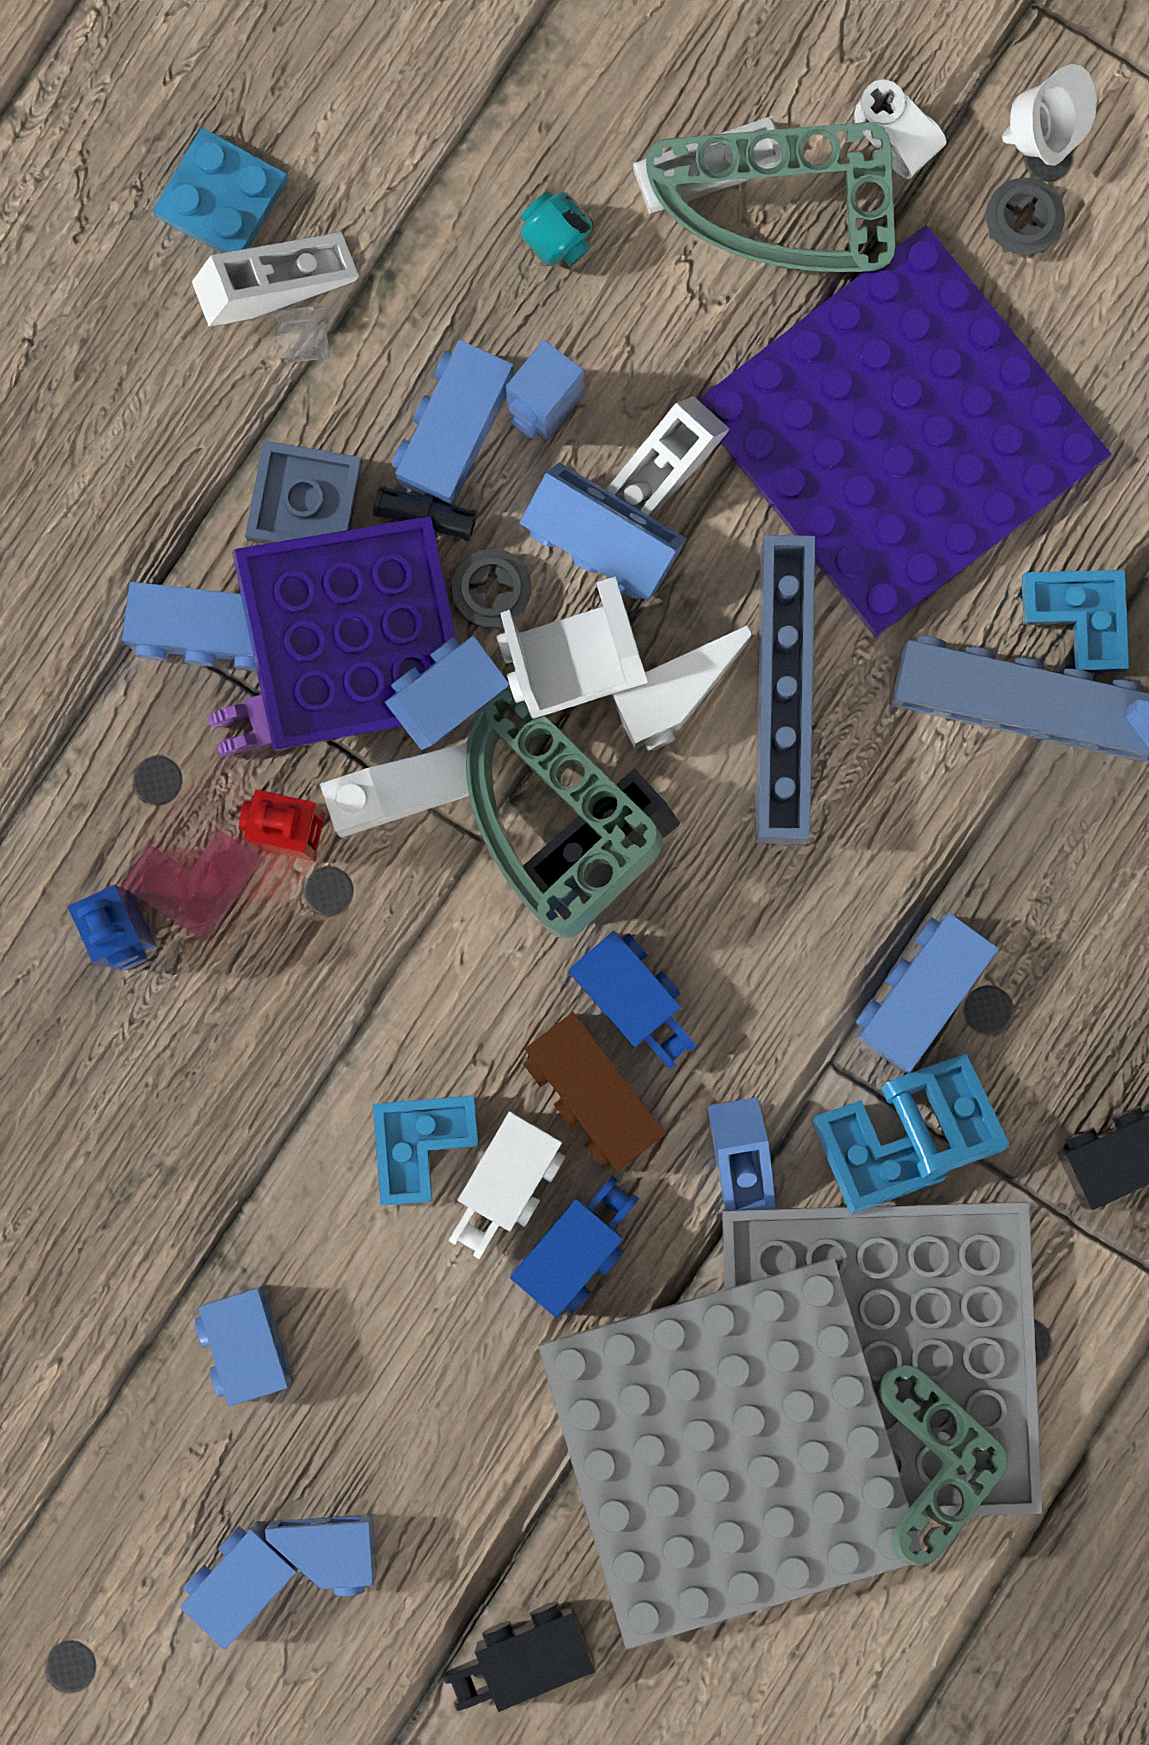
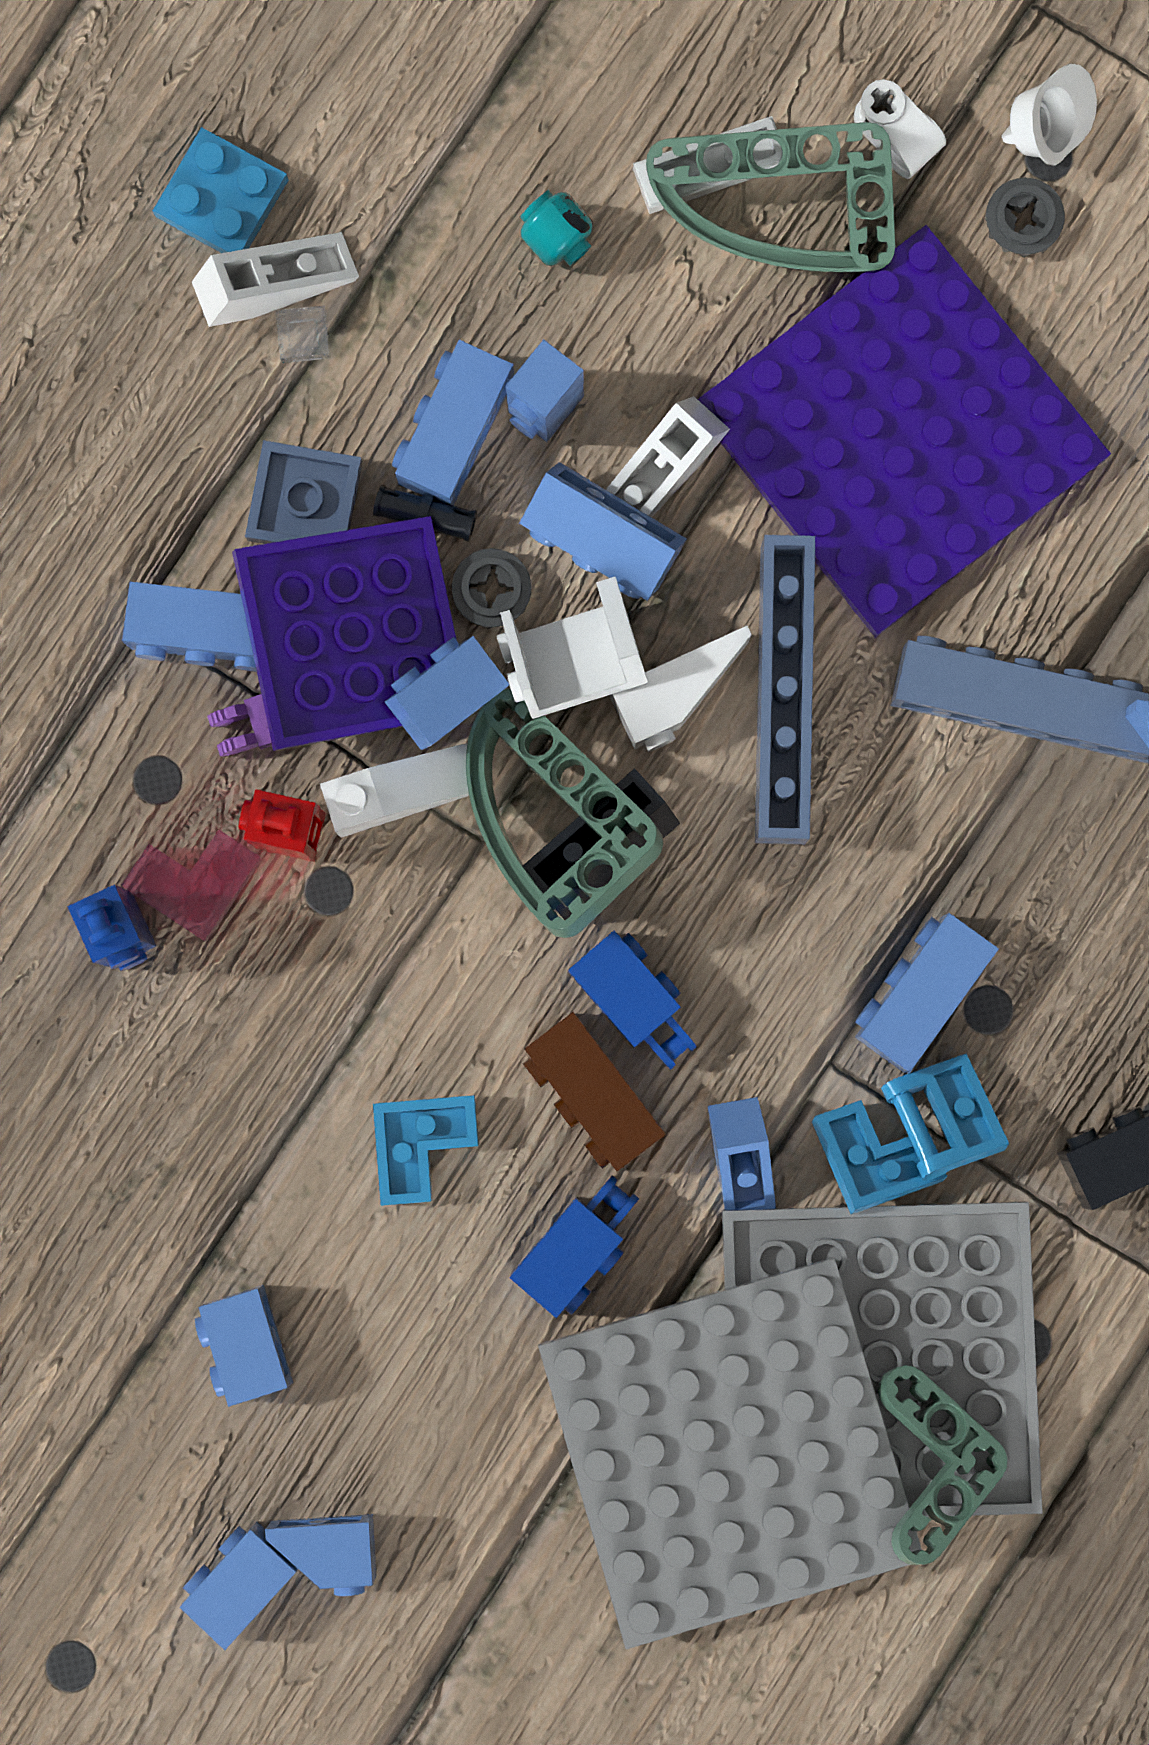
black brick [443,1601,595,1712] -> none
white brick [449,1111,566,1259] -> none
dark azure plate [1022,570,1129,673] -> none

